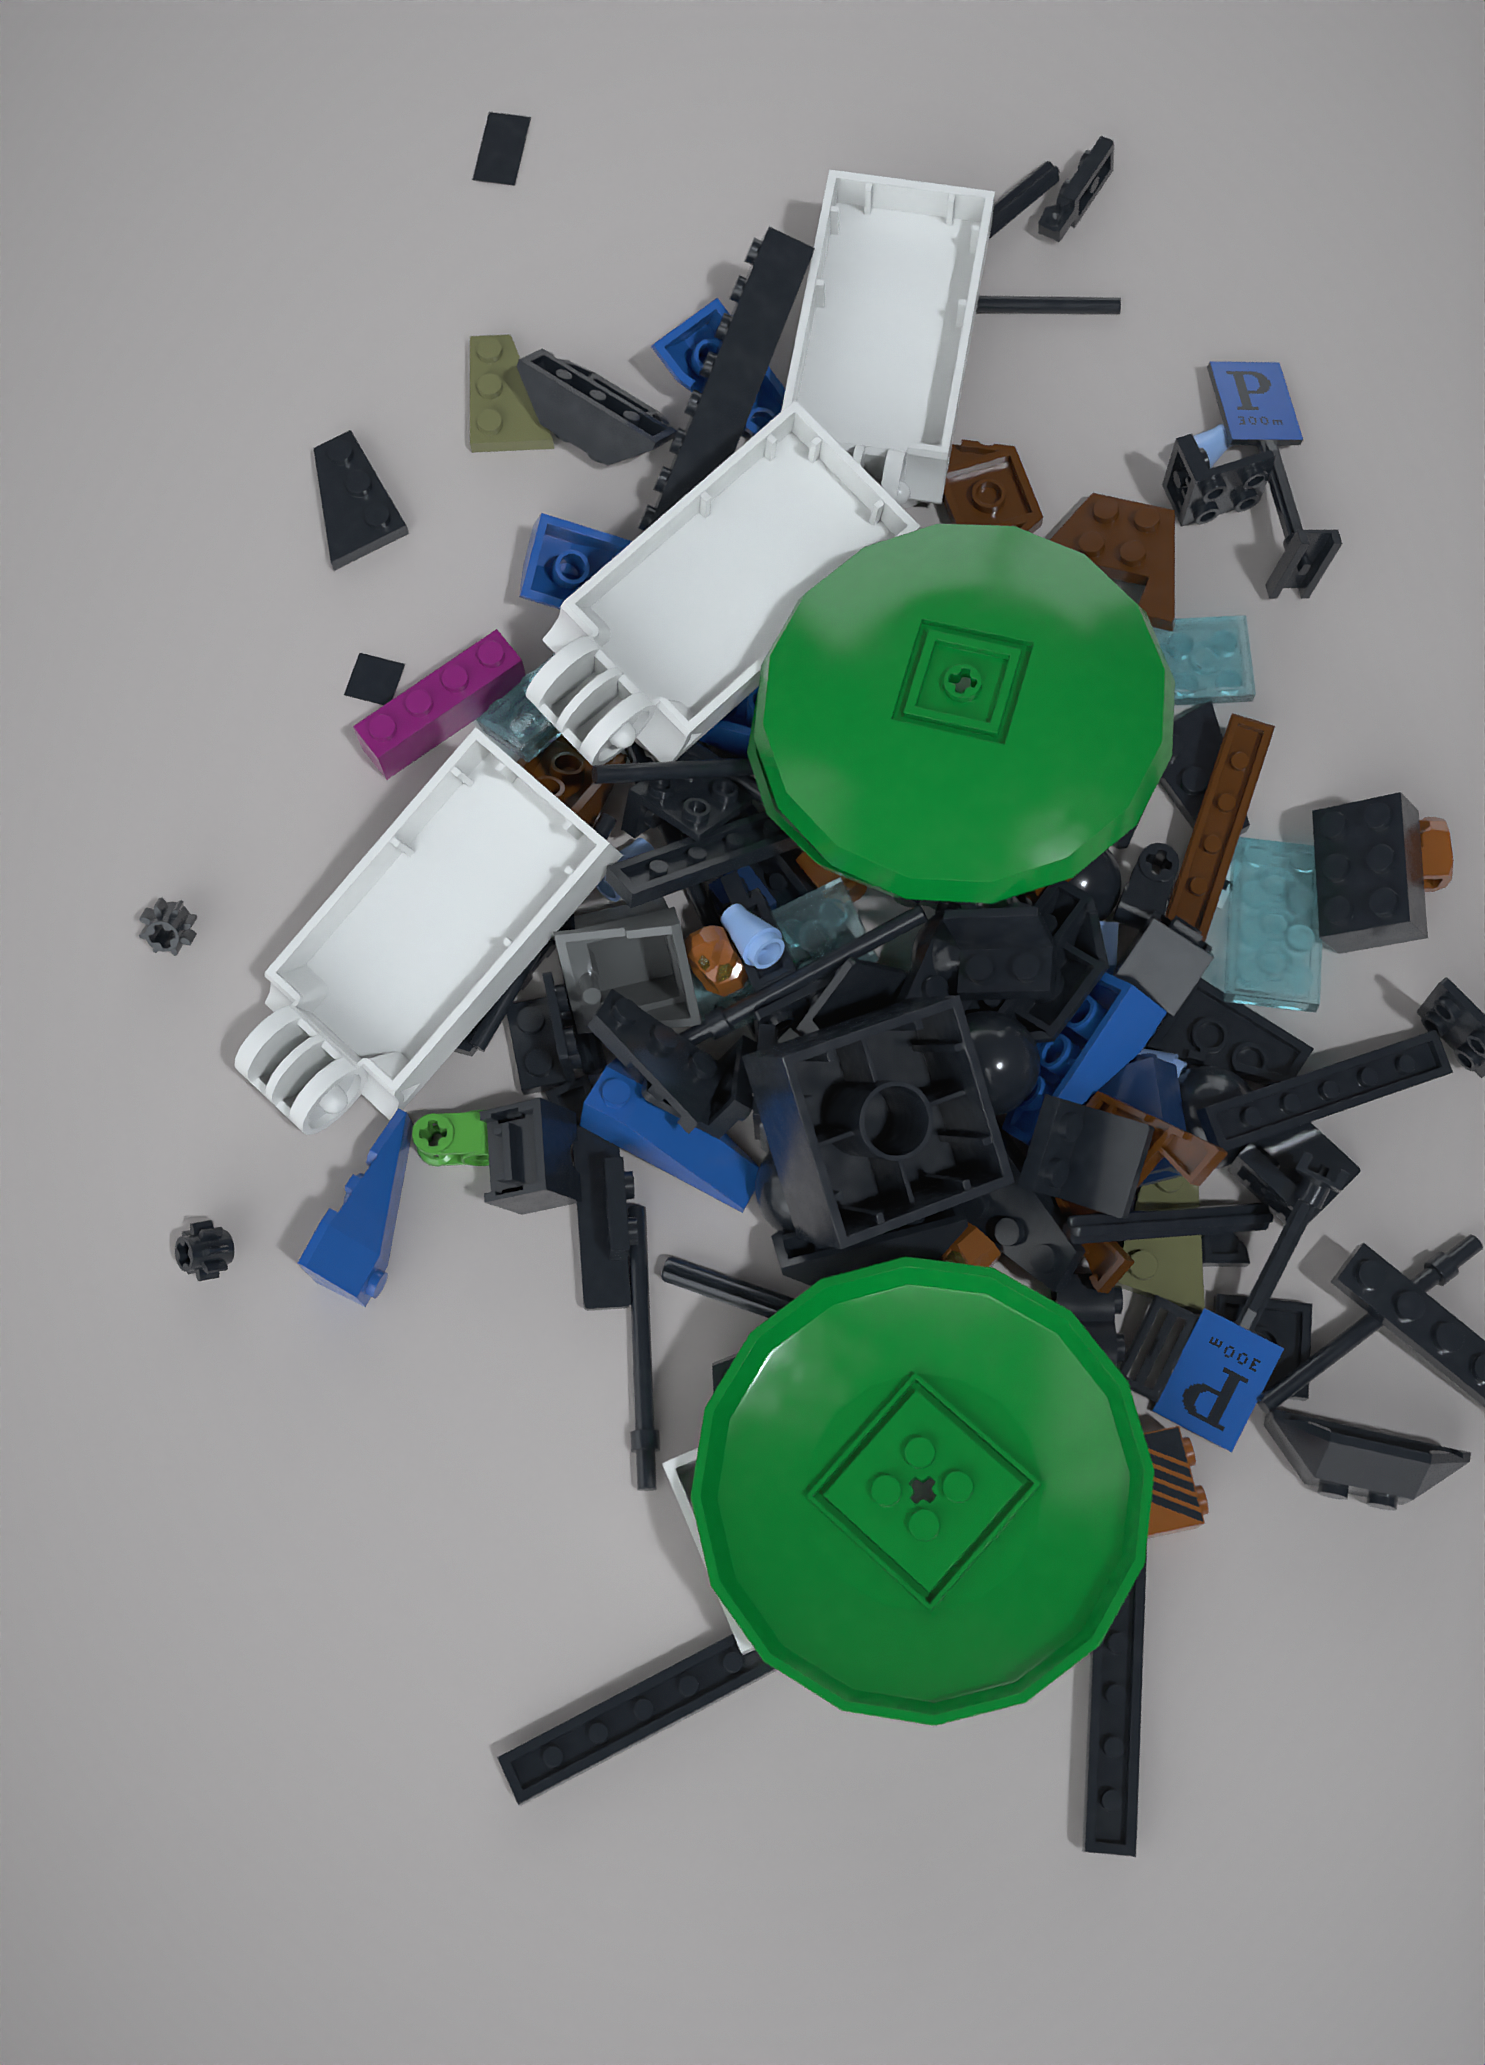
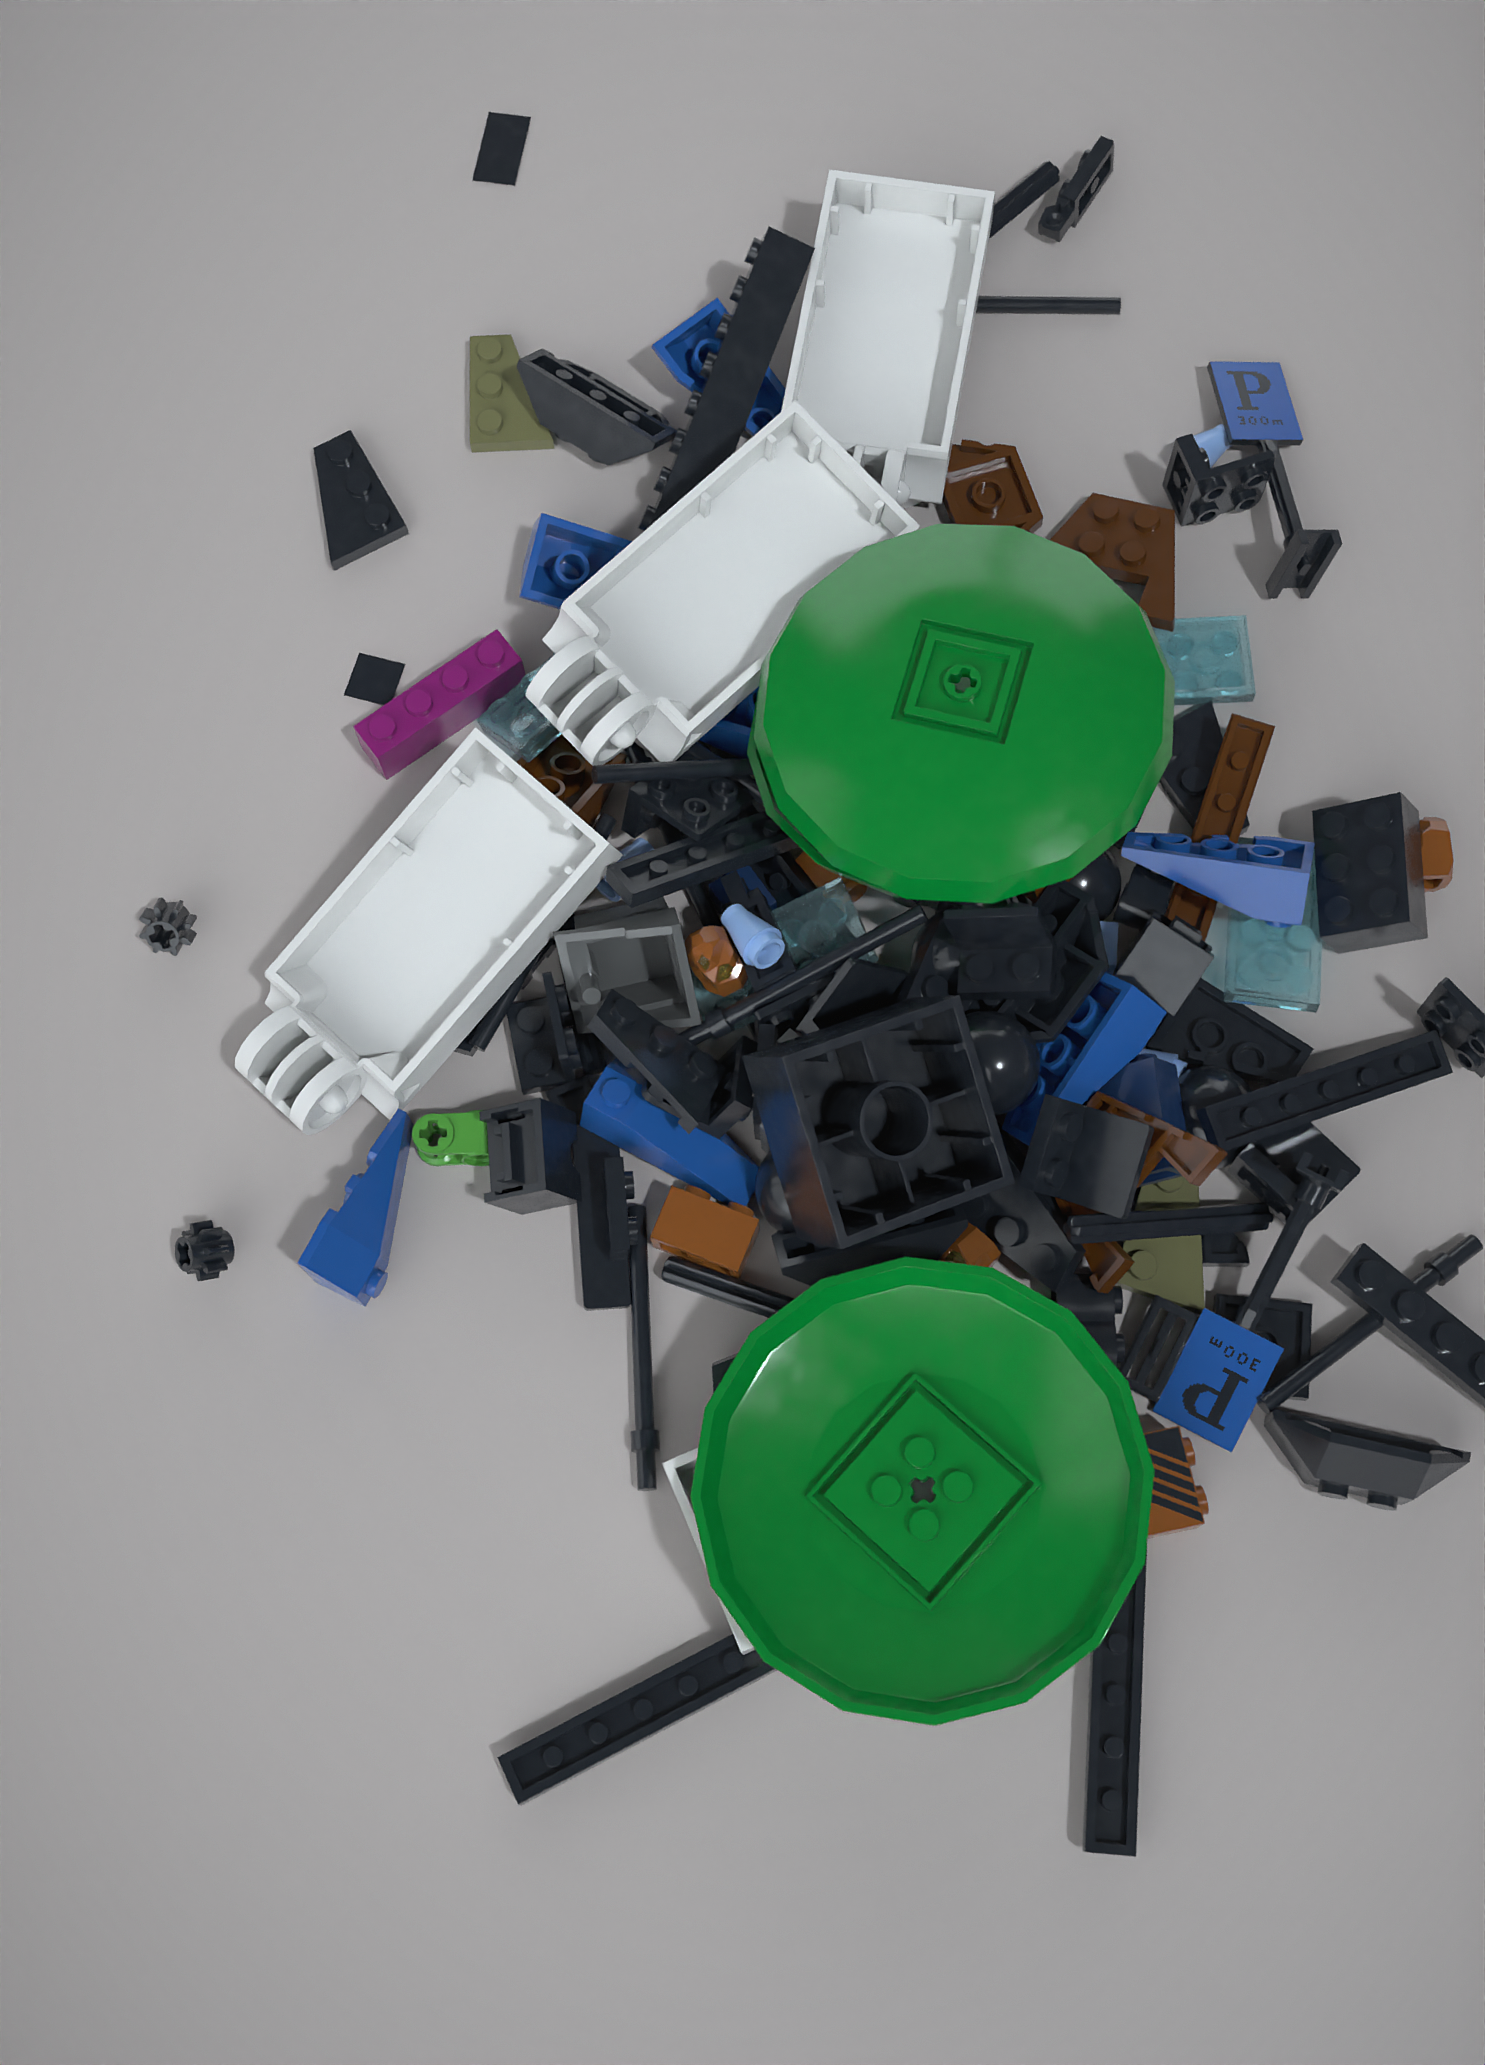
none -> dark orange brick [650,1185,760,1279]
none -> wedge [1121,832,1315,928]

